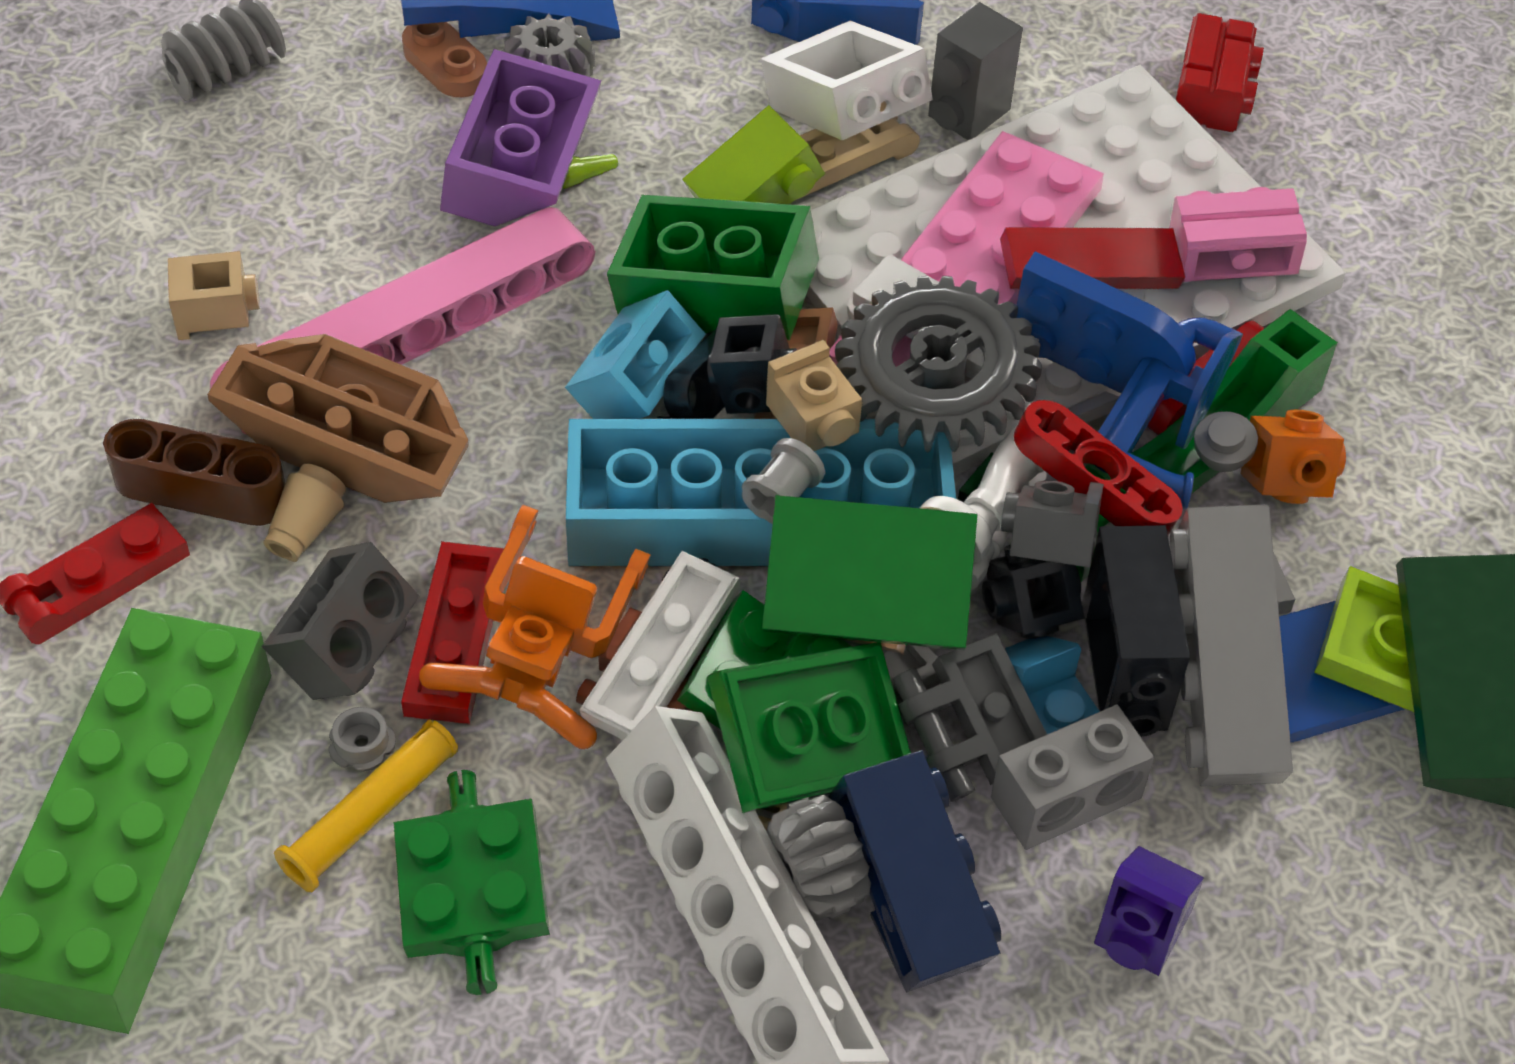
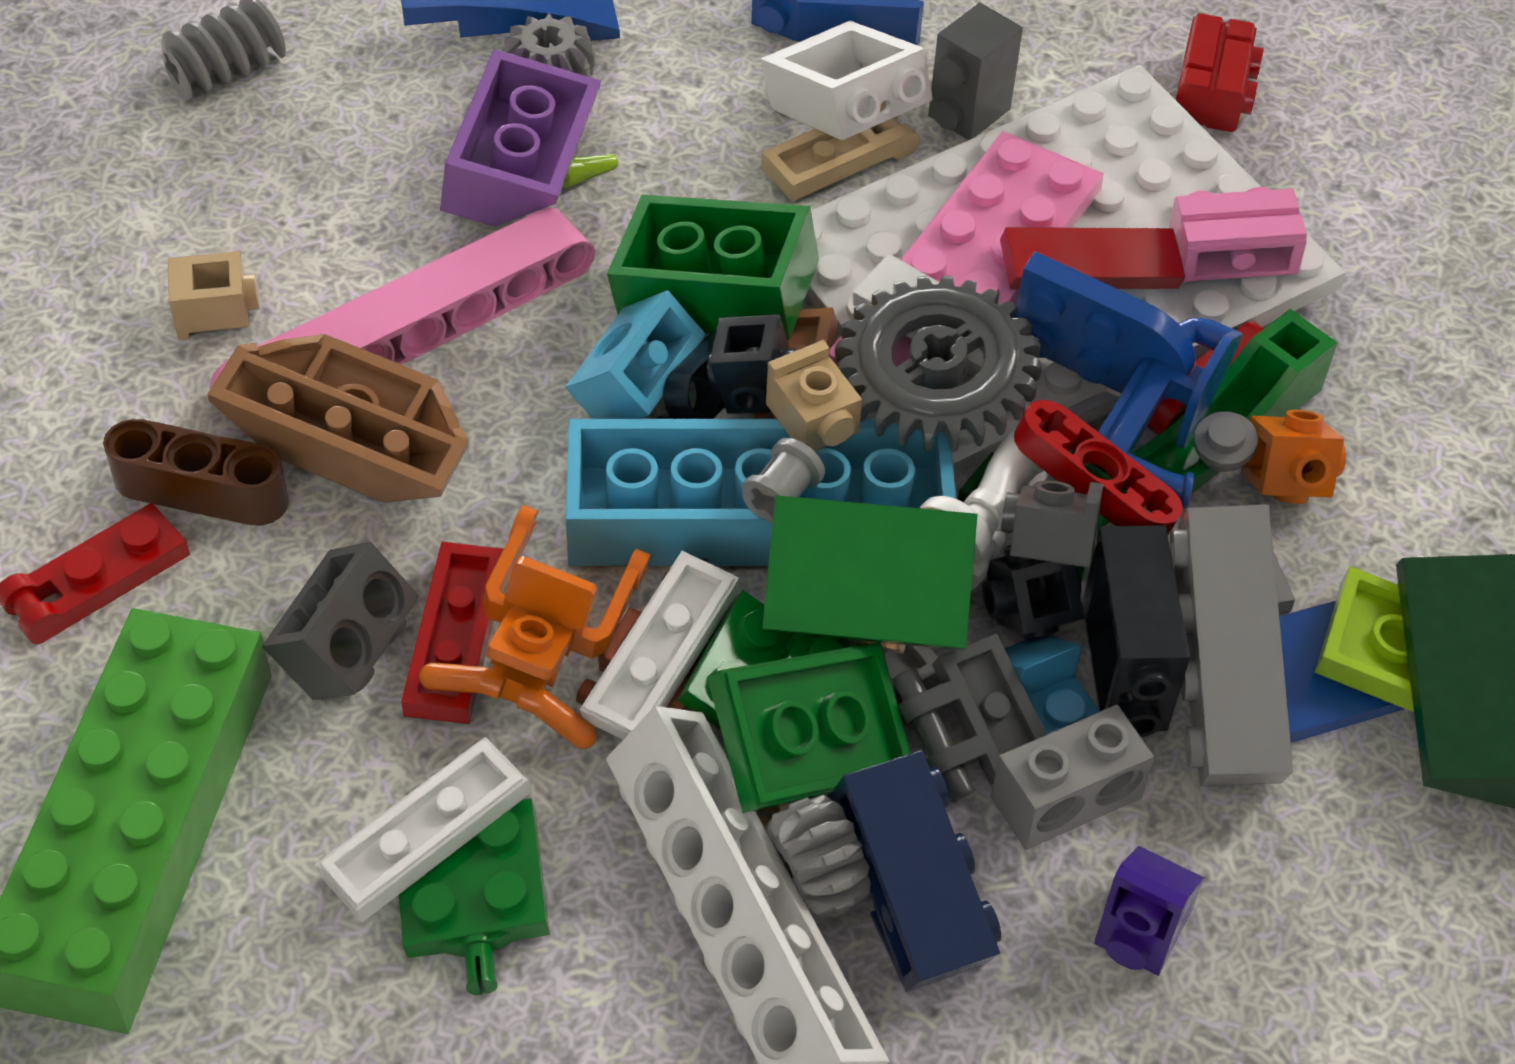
tan cone [263,464,346,562] -> none
yellow pin [274,720,458,893] -> none
light grey plate [328,707,396,772] -> none
nougat plate [402,22,487,97] -> none
lime brick [682,105,825,204] -> none
none -> white tile [315,737,532,923]

